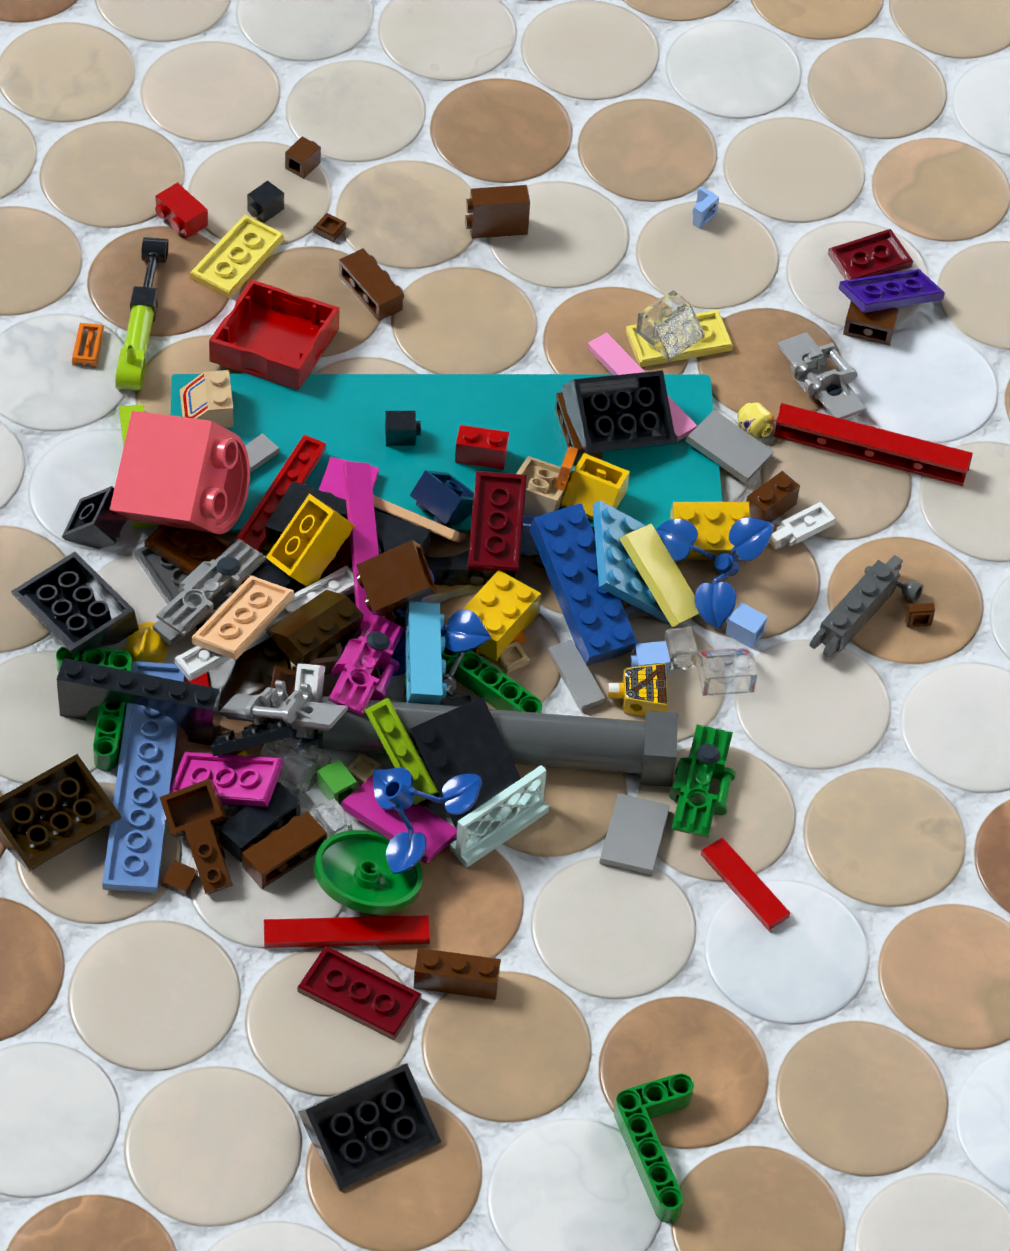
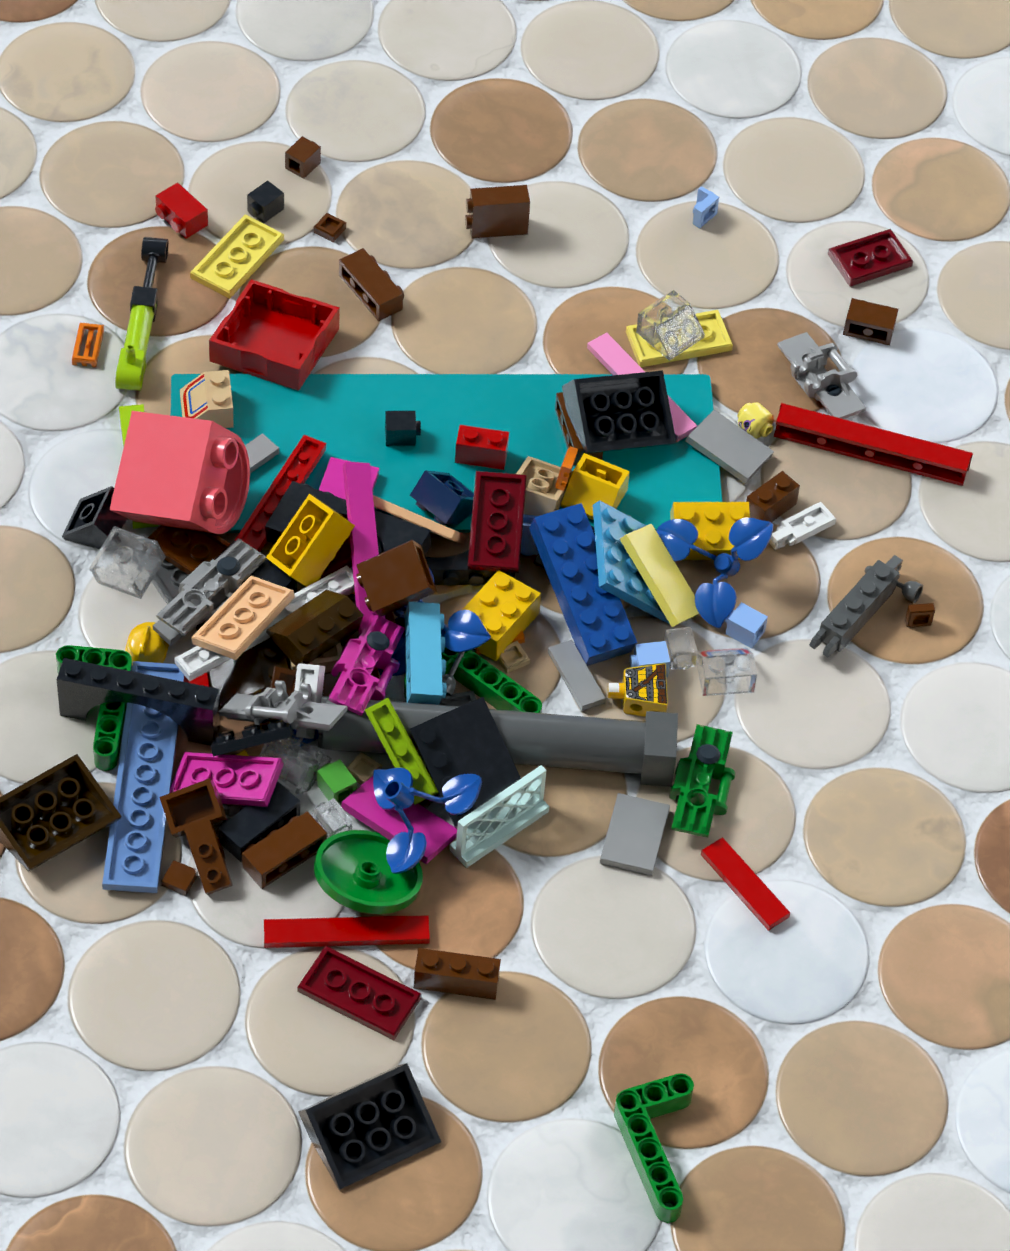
black slope [11,552,139,654] -> none
dark purple tile [838,269,945,313] -> none
none -> clear brick [89,526,165,599]

